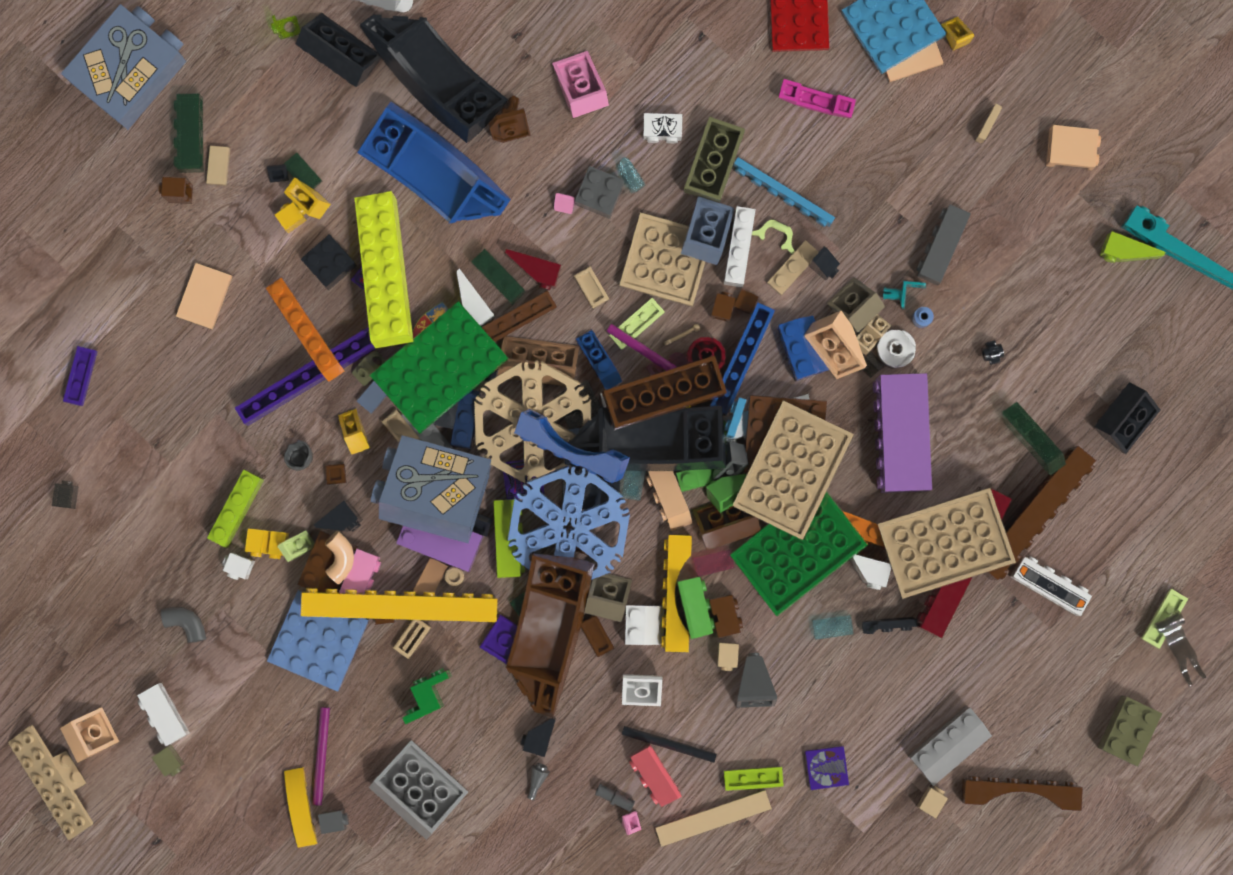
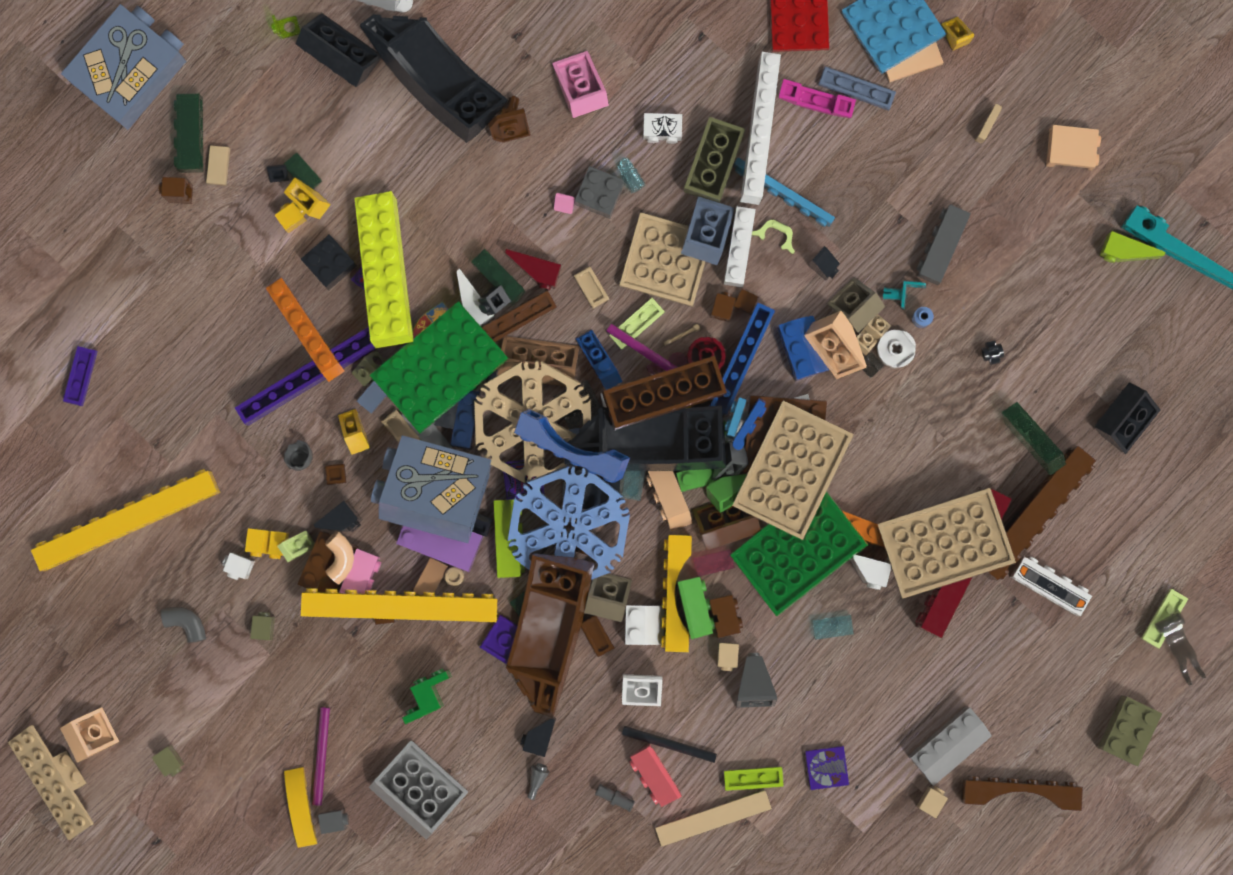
clear smoke brick [52,480,79,509] -> none
white brick [137,683,190,746] -> none
light nougat tile [176,263,233,330] -> none
lime brick [207,470,264,548] -> none
medium blue plate [267,590,369,692] -> none
blue slope [357,102,511,224] -> none
tan tile [393,620,431,659] -> none
bright pink slope [622,811,641,835] -> none
tan plate [767,240,819,296] -> none
black hinge [862,617,917,634] -> none
medium lavender brick [873,373,932,493] -> none
none -> yellow brick [31,469,221,571]
none -> olive brick [250,612,275,641]
none -> black brick [478,285,511,316]
none -> blue plate [733,398,767,450]
none -> white brick [740,52,781,205]
none -> sand blue tile [818,67,896,111]

